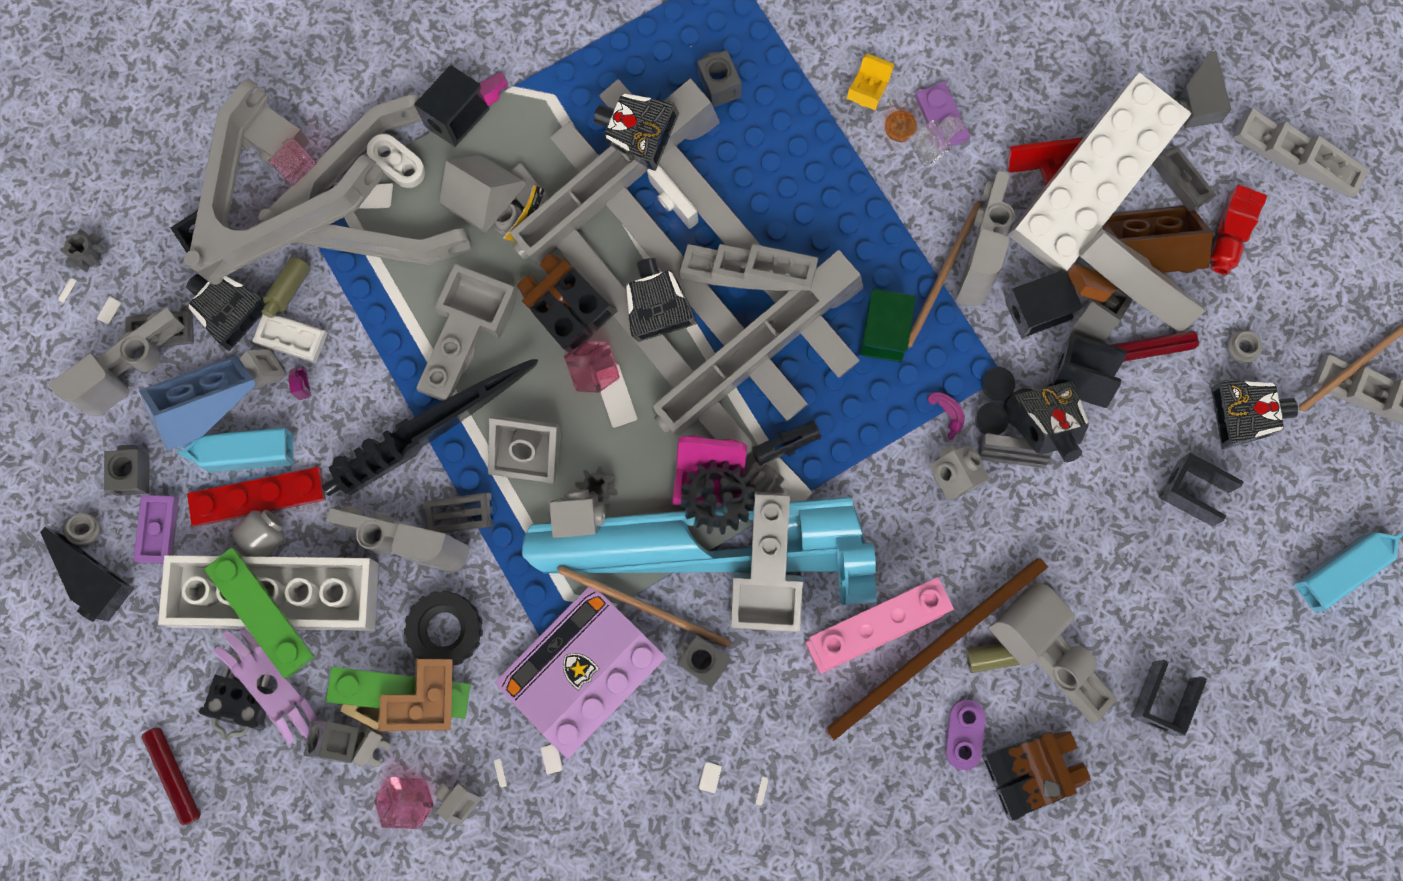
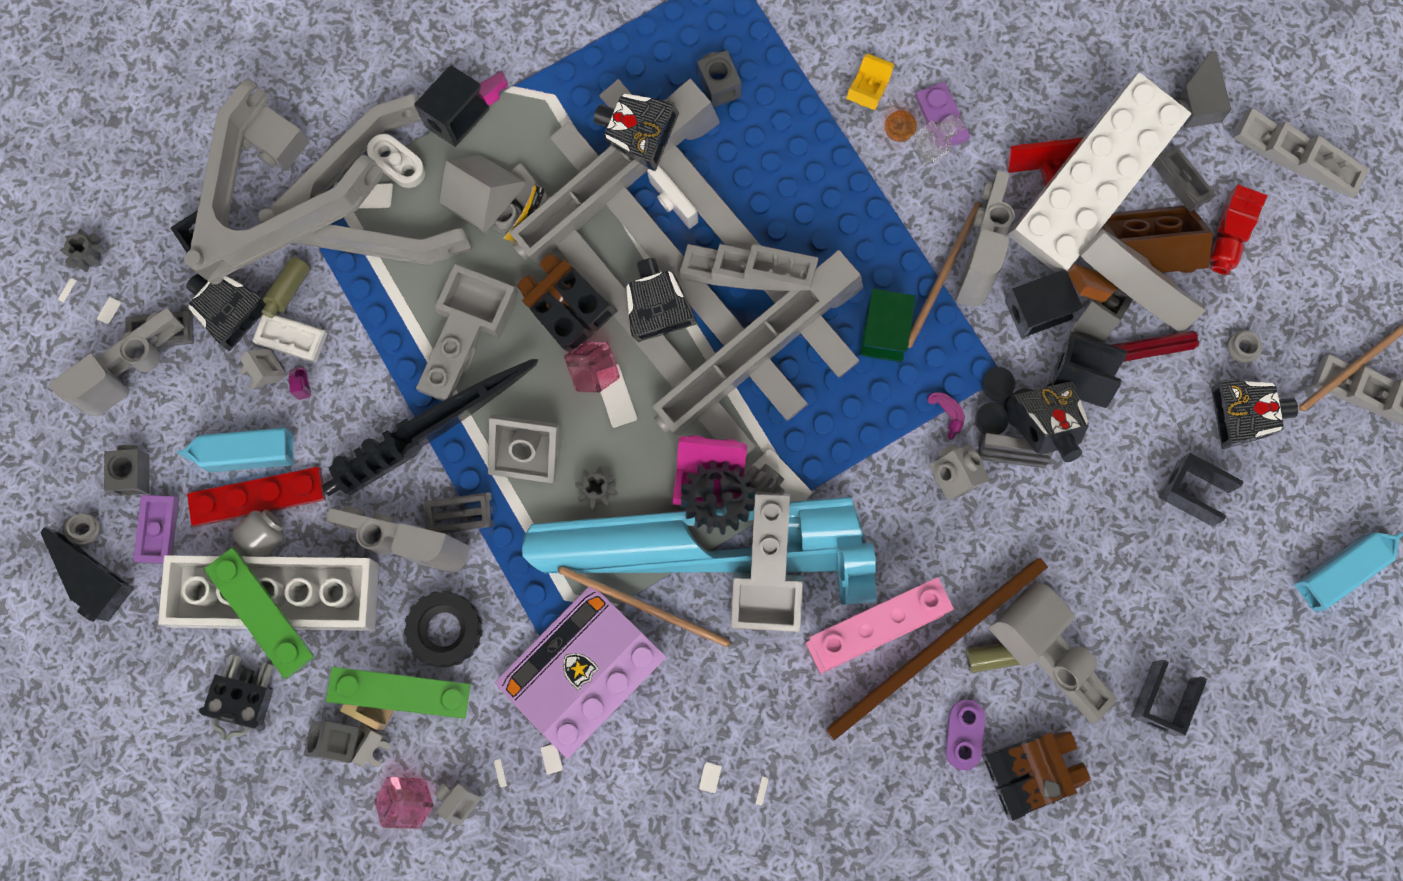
medium blue slope [139,355,256,451] -> none
dark red axle [142,727,200,826] -> none
lavender piece [212,628,318,745] -> none
clear pink panel [268,138,317,186] -> none
medium nougat plate [378,659,453,731] -> none
light grey brick [550,489,606,538] -> none
dark grey brick [676,635,731,689] -> none
black pin [751,420,821,466] -> none

